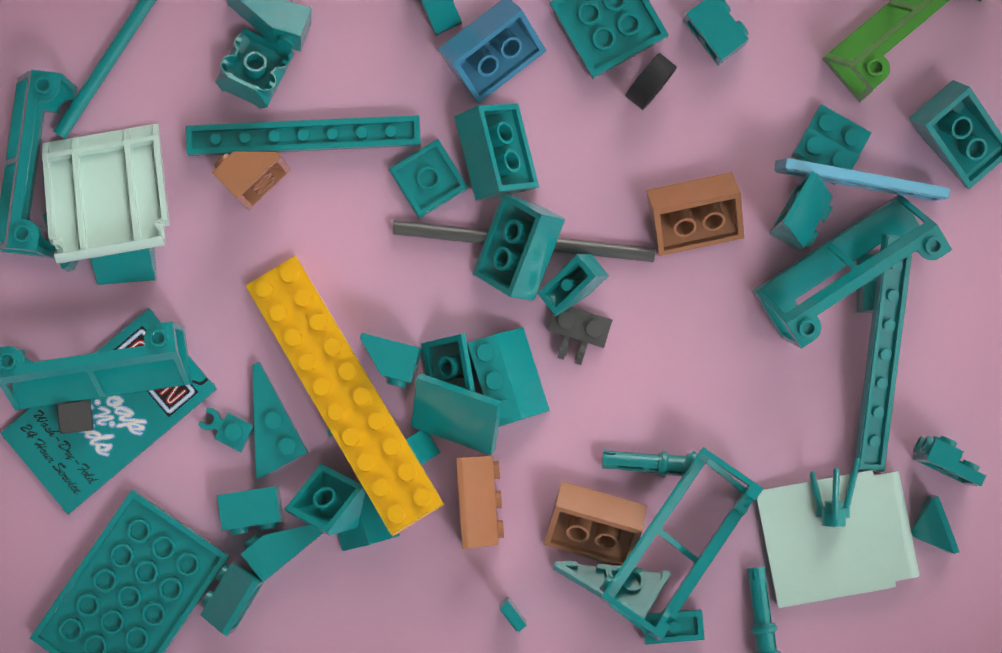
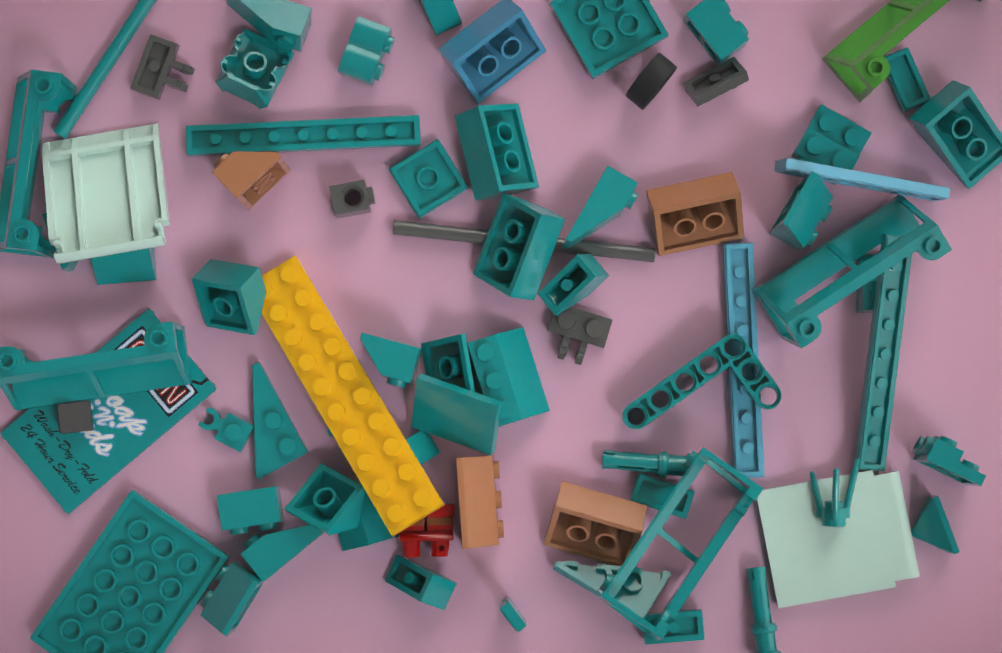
none -> dark grey hinge [130,34,195,100]
none -> teal slope [191,259,266,335]
none -> dark grey brick [329,180,375,219]
none -> teal brick [338,16,395,86]
none -> teal slope [385,554,457,610]
none -> red hips [397,503,455,558]
none -> teal slope [562,166,639,250]
none -> teal beam [623,334,782,429]
none -> teal tile [630,472,695,519]
none -> dark grey plate [683,57,749,107]
none -> medium azure tile [723,243,765,478]
none -> teal tile [885,47,931,113]

